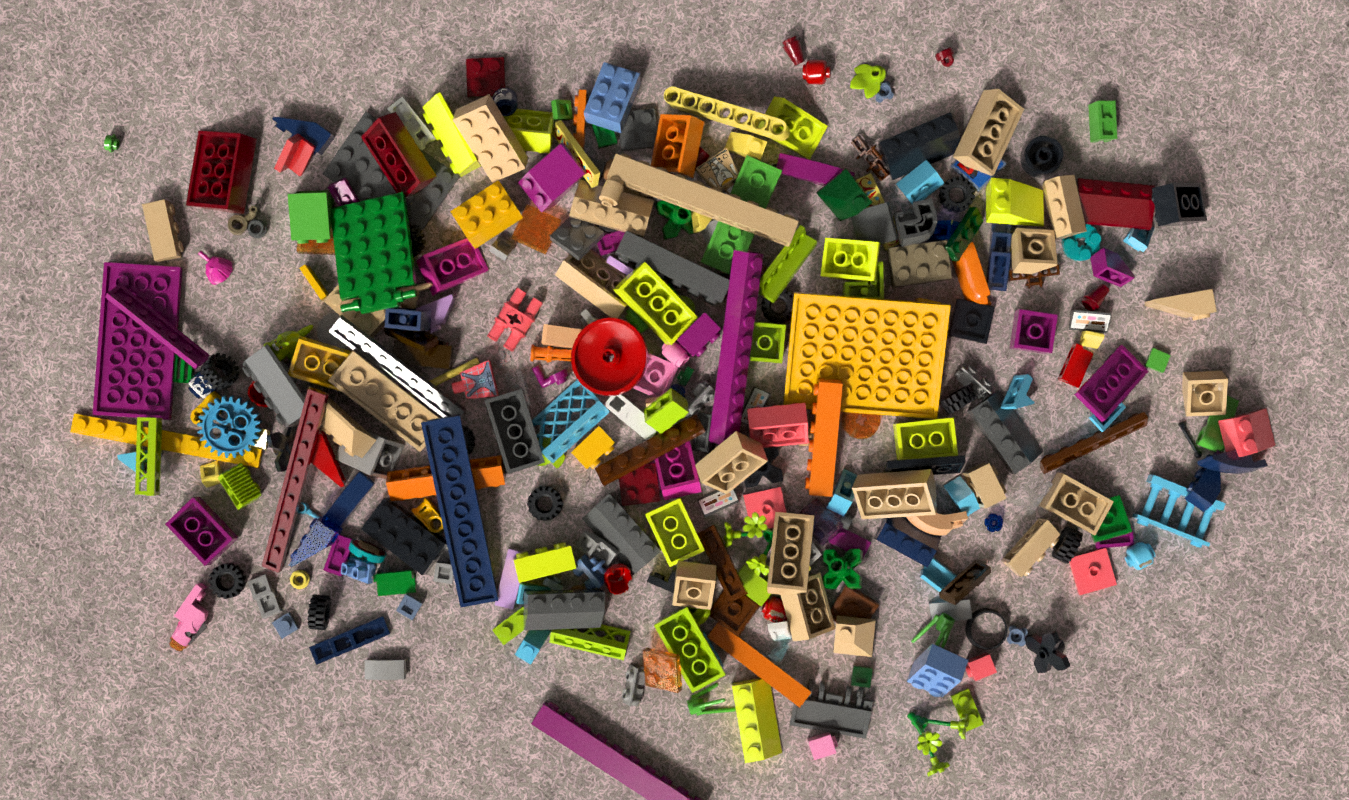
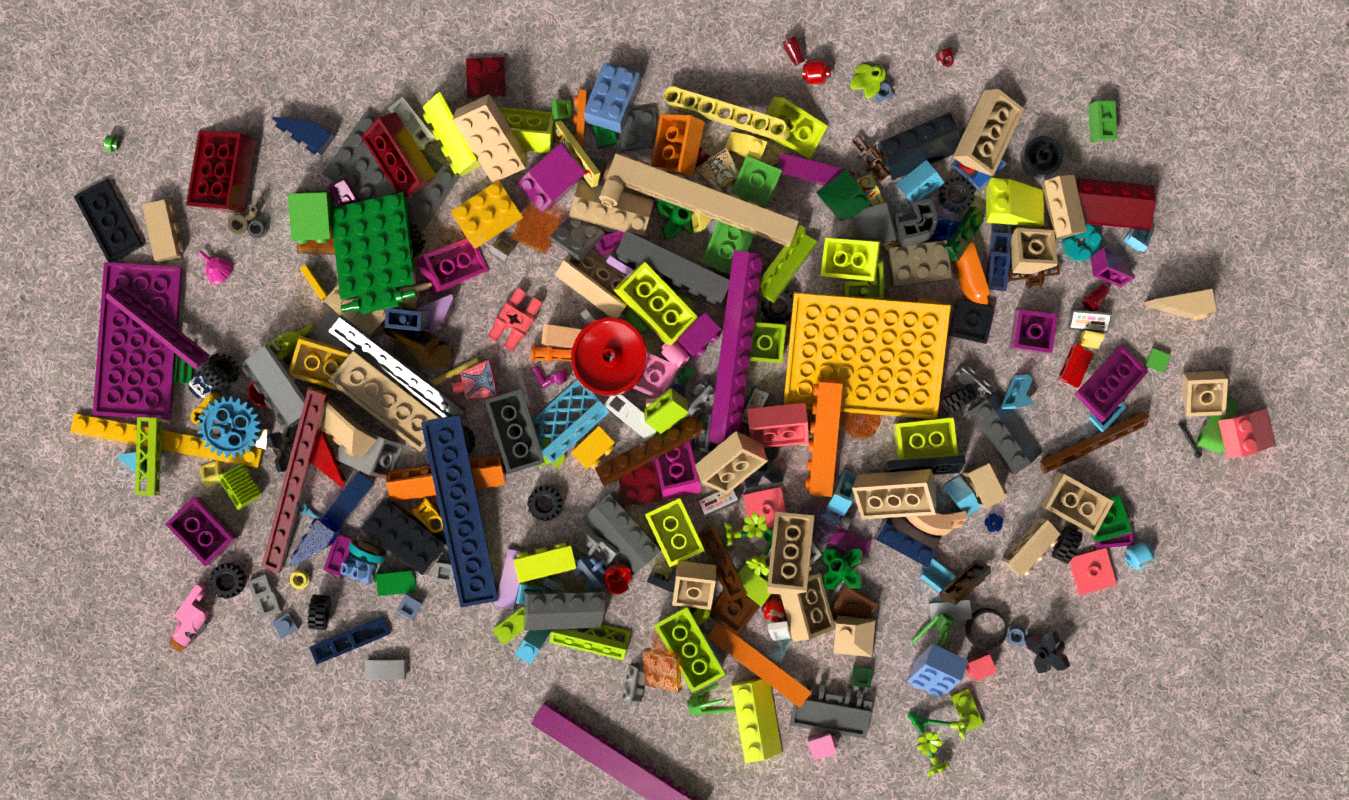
panel [274,133,316,176] -> none
dark blue head [493,88,518,116] -> none
medium azure fence [1132,475,1226,548] -> none
black brick [1152,183,1207,226] -> none
dark blue slope [1184,450,1221,512] -> none
dark blue slope [1197,450,1268,474] -> none
none -> black tile [74,179,144,263]

